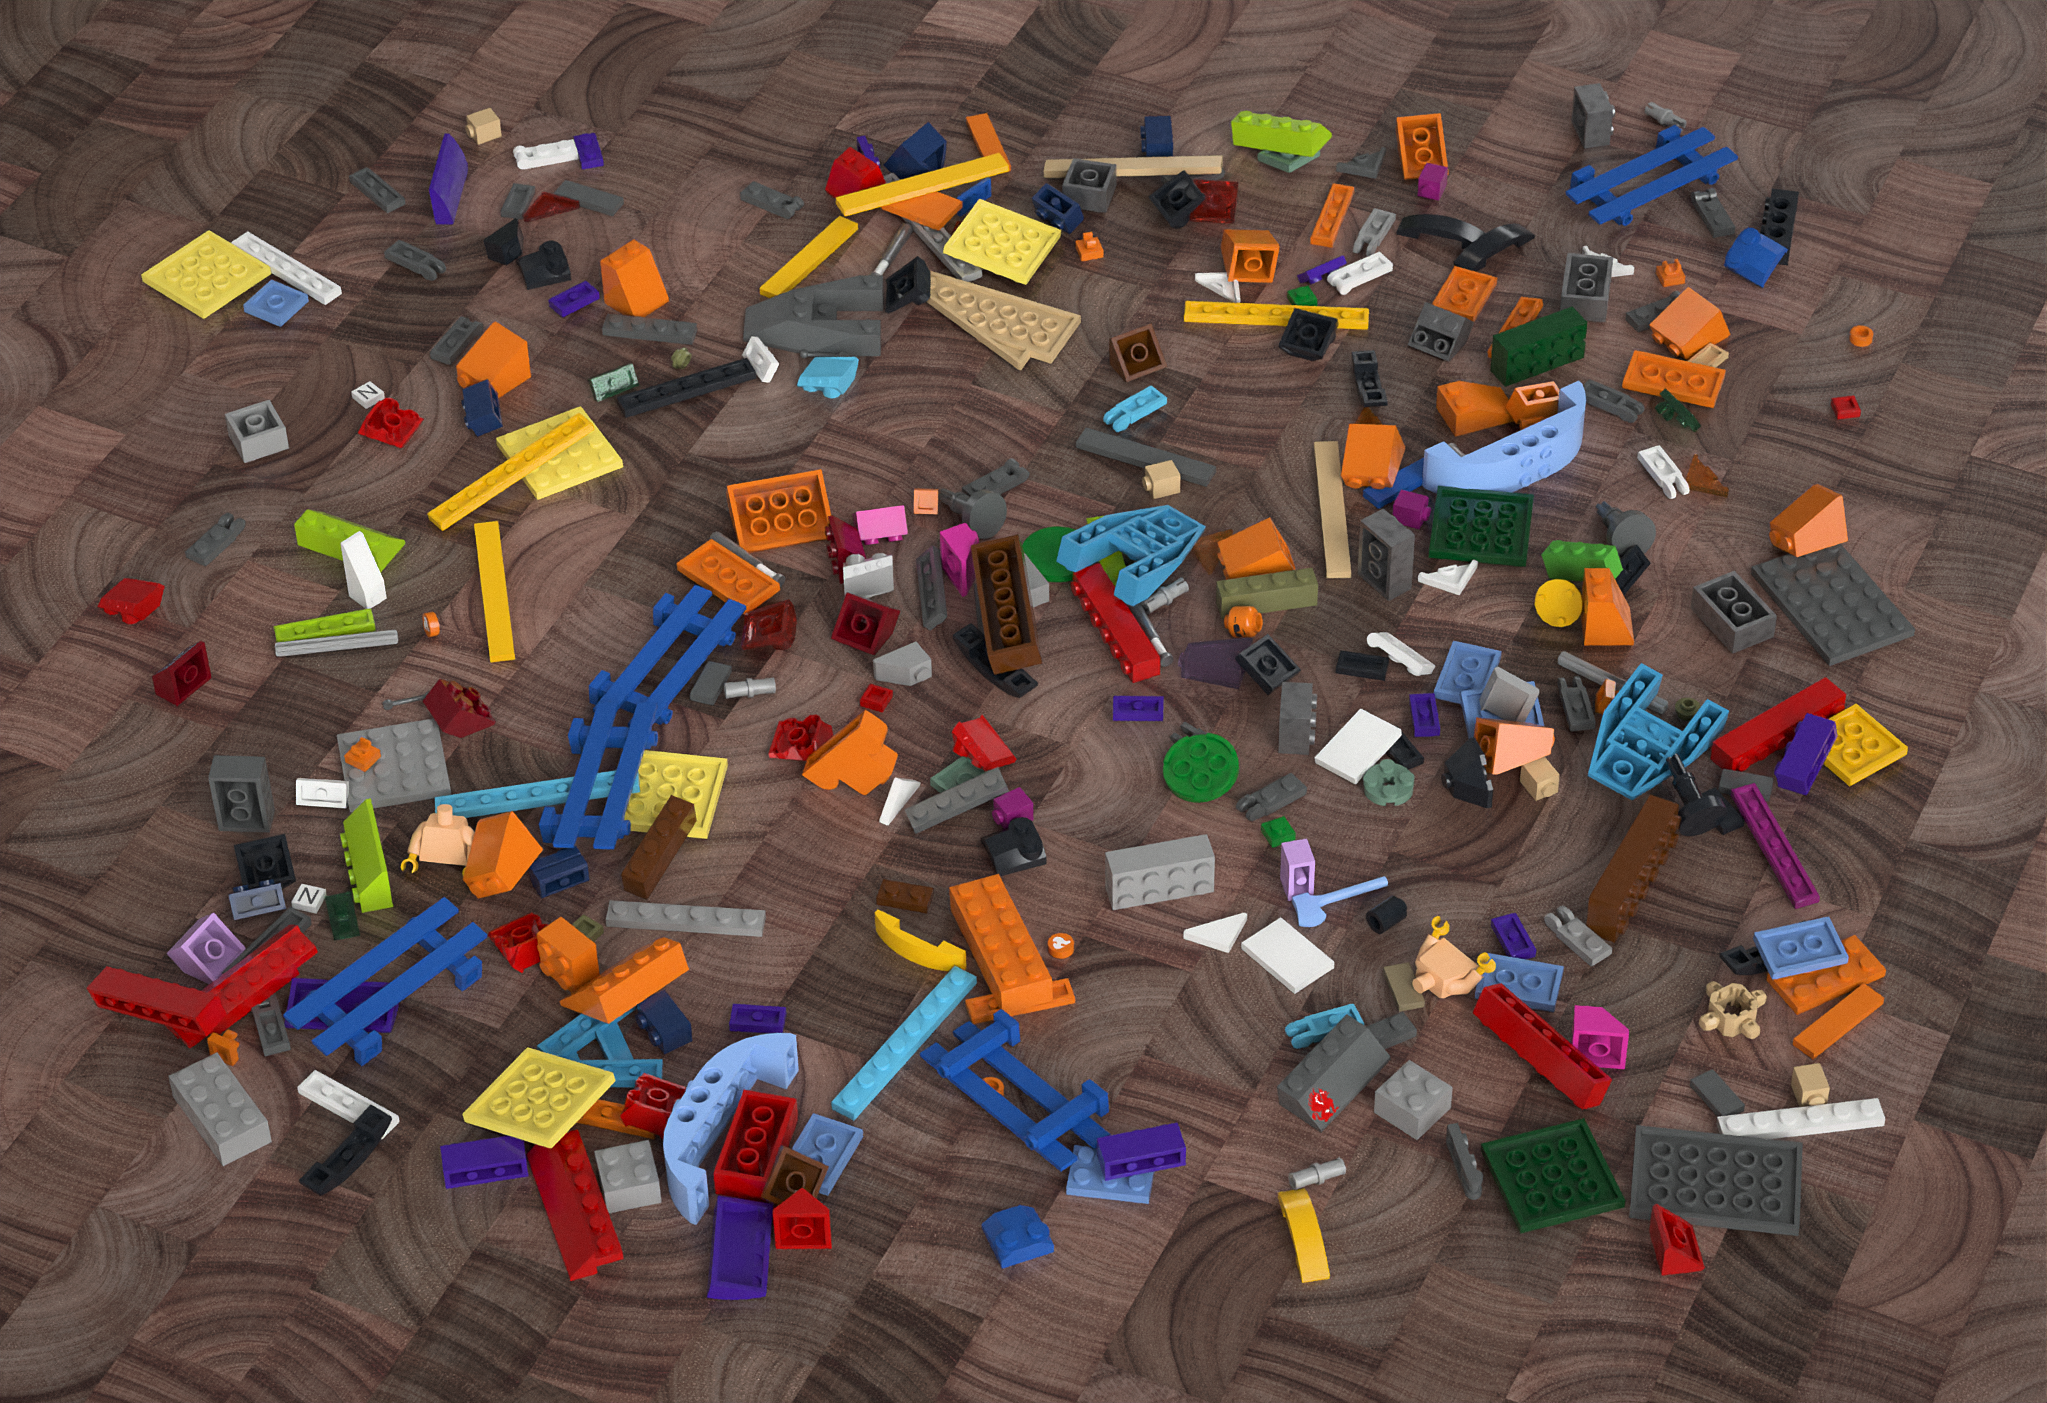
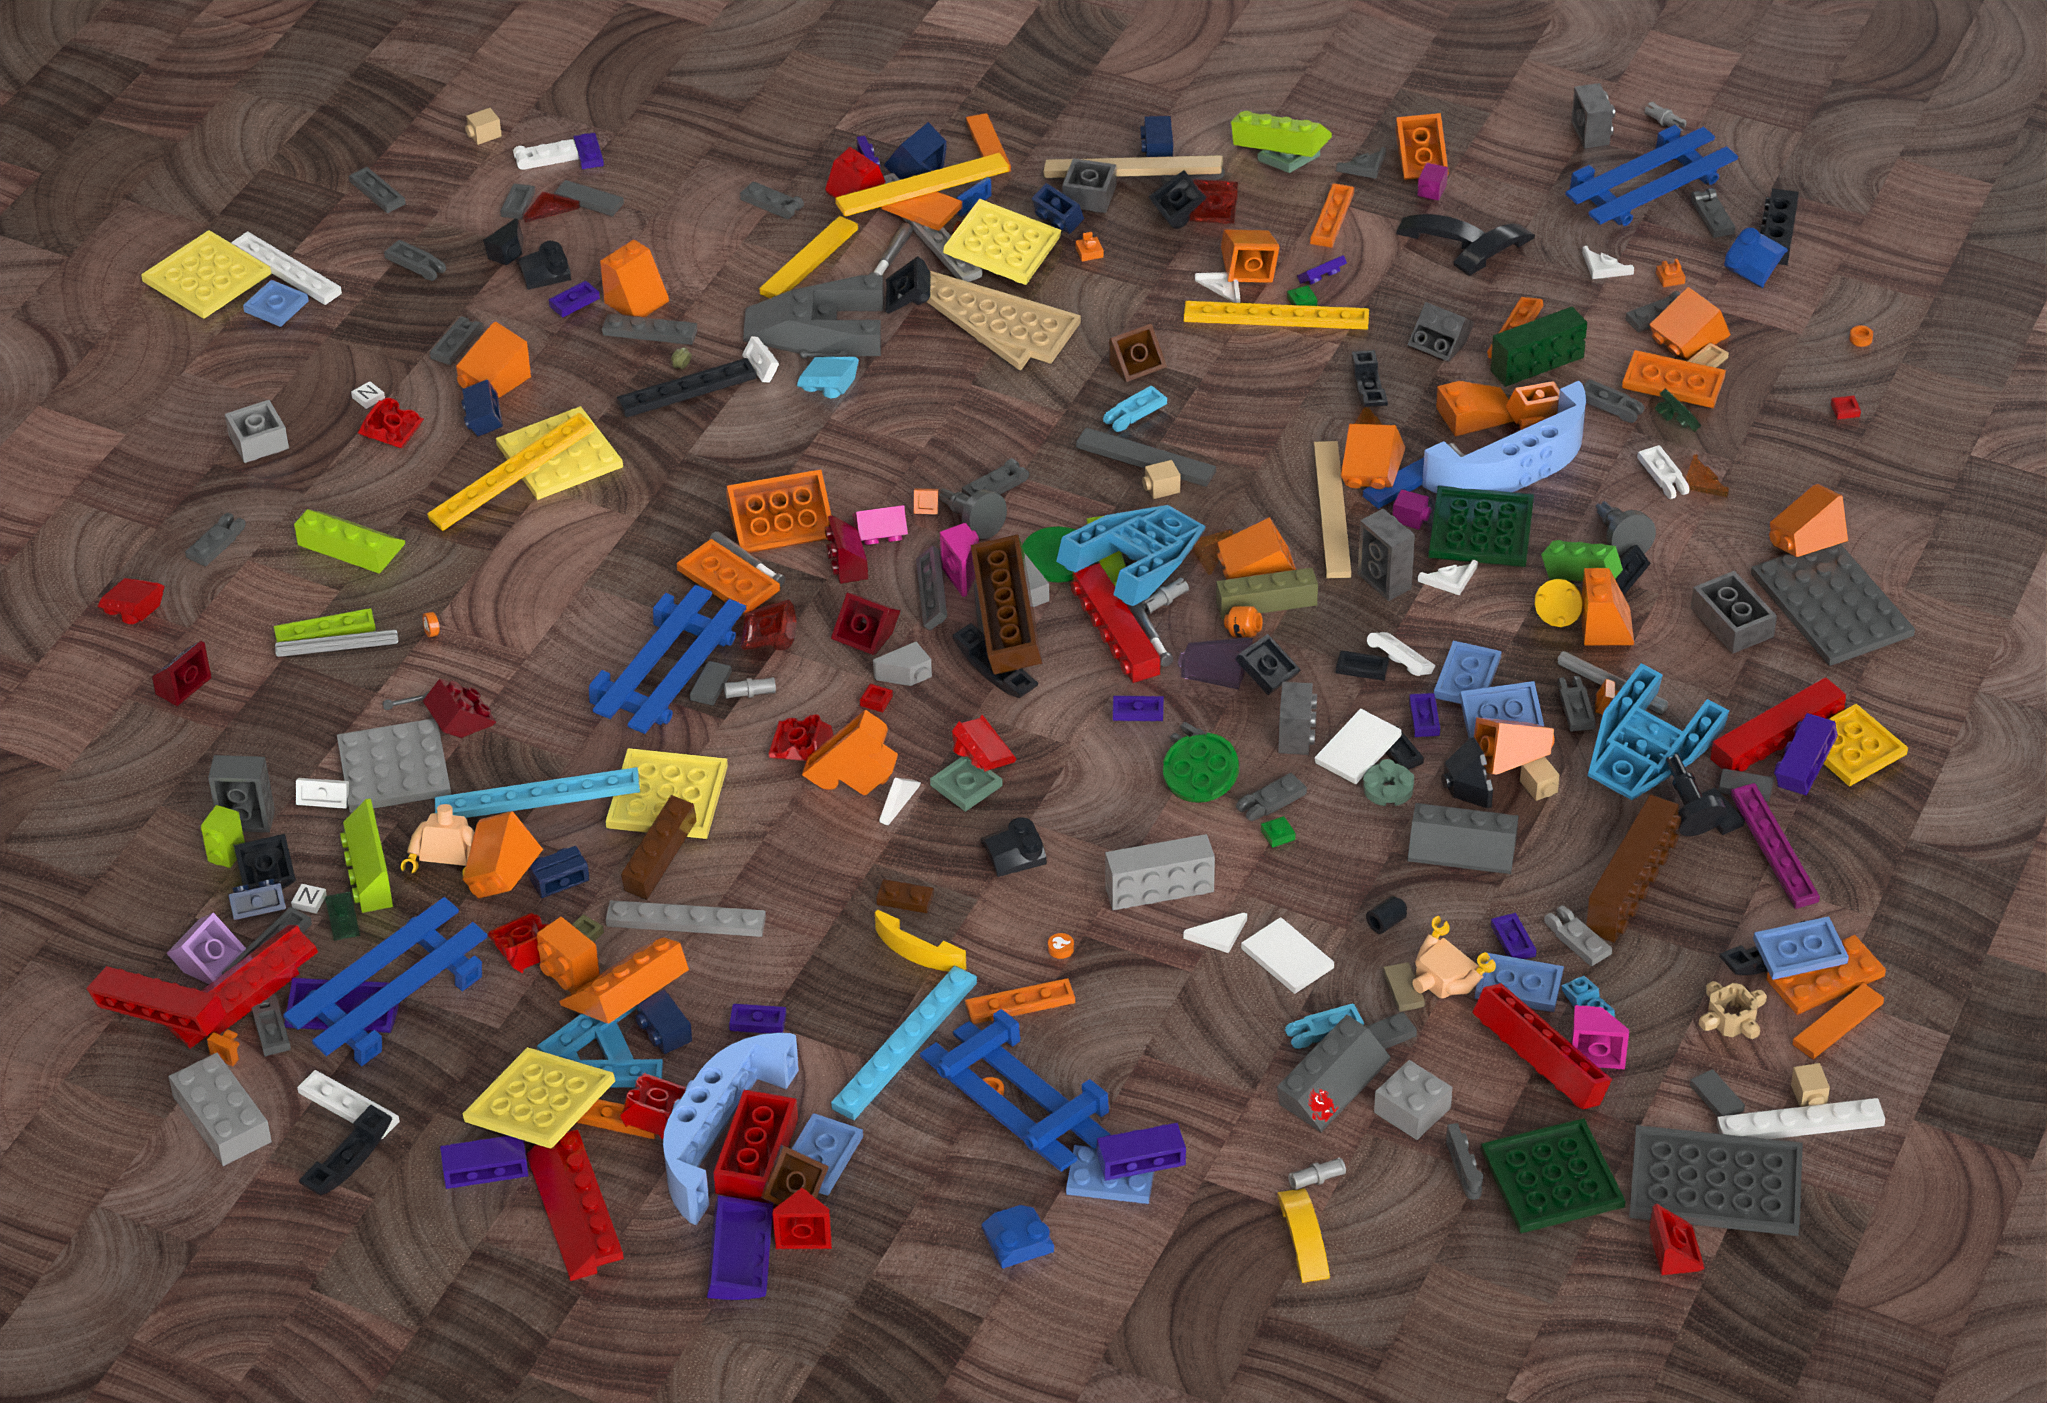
white slope [341,531,387,609] -> none
orange tile [344,737,381,772] -> none
dark purple slope [429,134,469,224] -> none
yellow tile [474,521,515,663] -> none
blue fence [539,701,658,850] -> none
clear green plate [588,363,639,402] -> none
light grey brick [594,1140,662,1213] -> none
light grey slope [843,553,894,598] -> none
dark grey plate [904,767,1009,834] -> none
orange brick [949,874,1053,1013] -> none
magenta brick [992,787,1034,829] -> none
black slope [1278,308,1339,361] -> none
lavender brick [1280,839,1315,901] -> none
light blue piece [1292,876,1388,927] -> none
white plate [1327,252,1393,295] -> none
light grey hinge [1353,208,1396,256] -> none
orange tile [1432,266,1497,322] -> none
light grey slope [1479,666,1539,722] -> none
flat silver brick [1560,253,1613,322] -> none
olive plate [1675,698,1701,721] -> none
none -> lime brick [201,805,245,868]
none -> dark grey slope [1408,803,1519,874]
none -> dark azure slope [1562,976,1615,1018]

